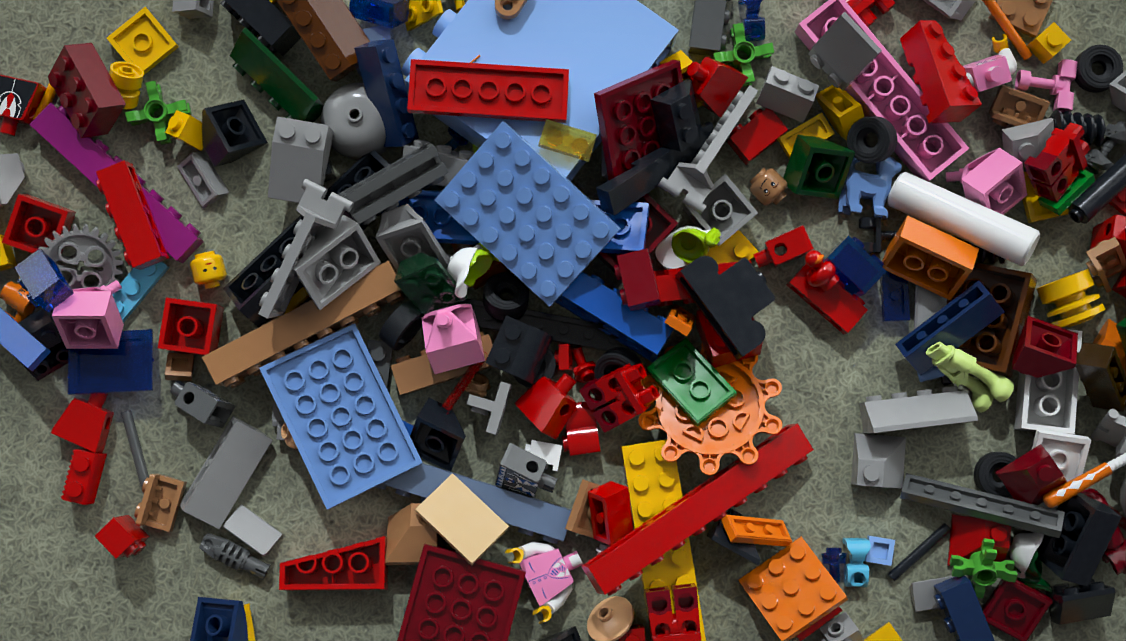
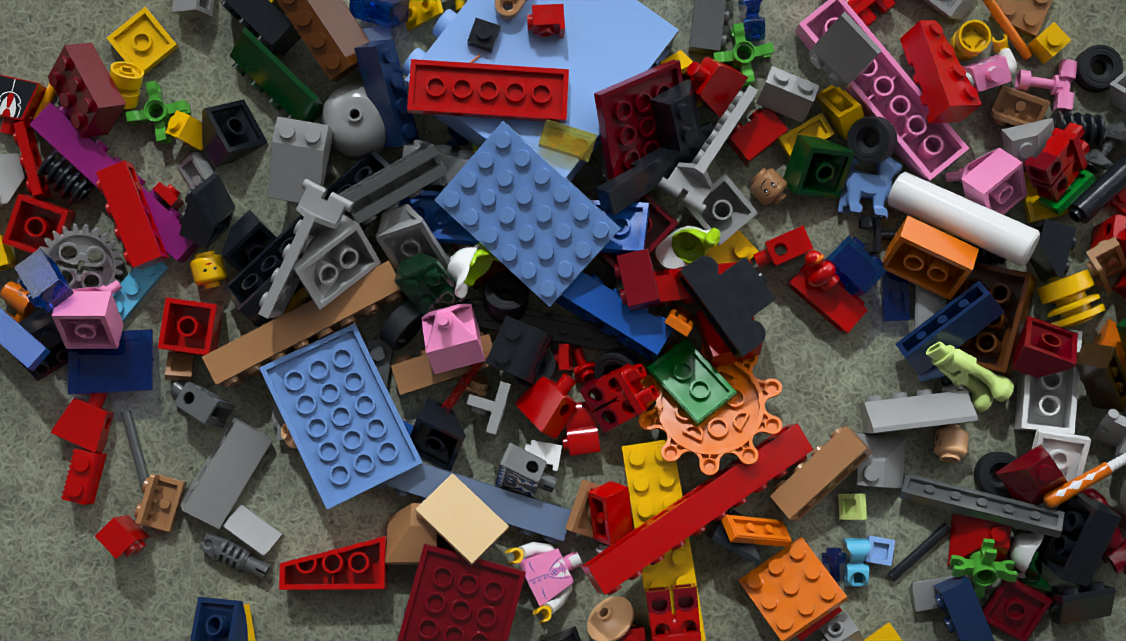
none -> red plate [13,121,52,199]
none -> black piece [37,150,95,206]
none -> red plate [153,182,184,210]
none -> black slope [179,173,235,248]
none -> black slope [221,210,277,273]
none -> black plate [467,18,501,53]
none -> red brick [527,4,565,38]
none -> medium nougat brick [770,426,873,522]
none -> yellowish green plate [838,493,867,520]
none -> light nougat head [933,424,969,463]
none -> yellow wheel [950,20,991,61]
none -> black slope [1029,219,1077,283]

